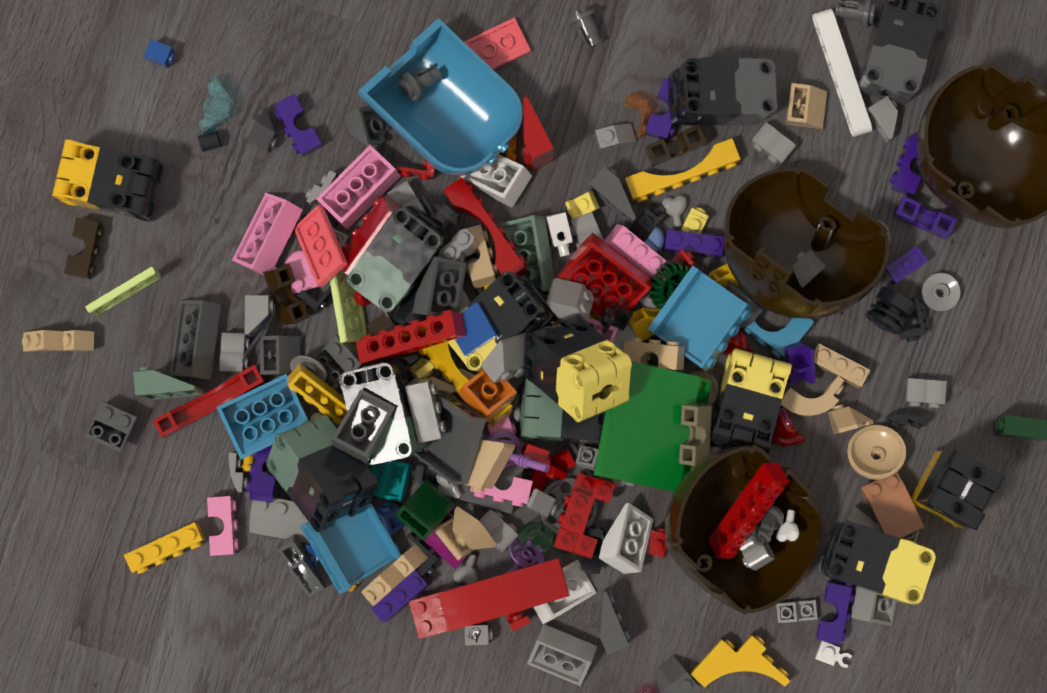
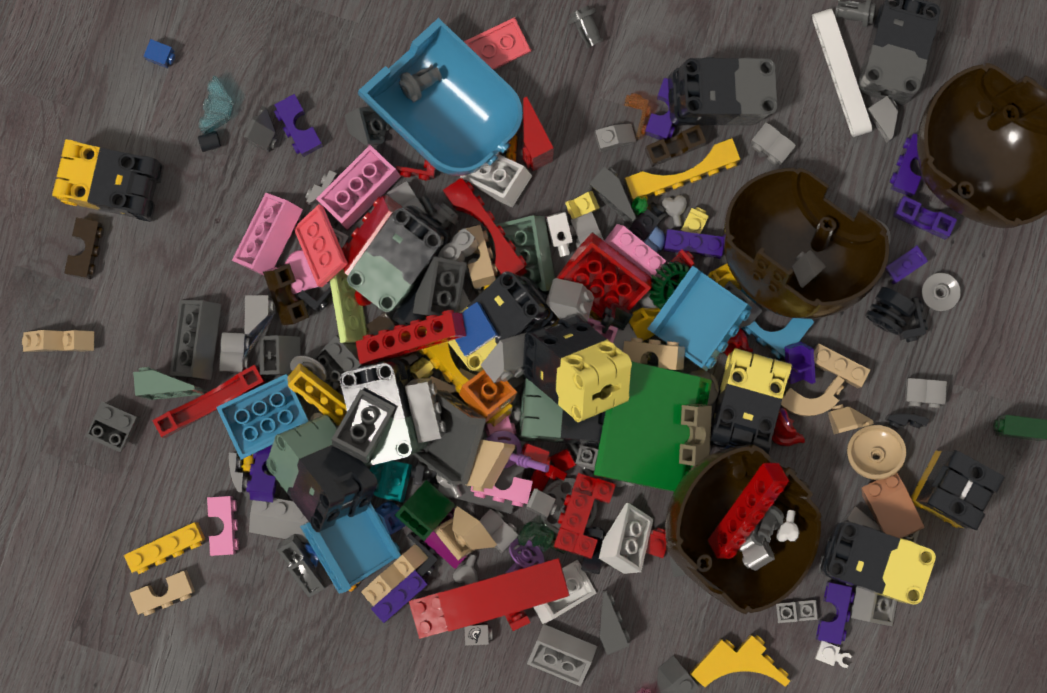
yellowish green tile [85,267,162,316] -> none
tan slope [785,83,827,129] -> none
none -> tan arch [130,570,195,616]
none -> green plate [631,196,648,215]

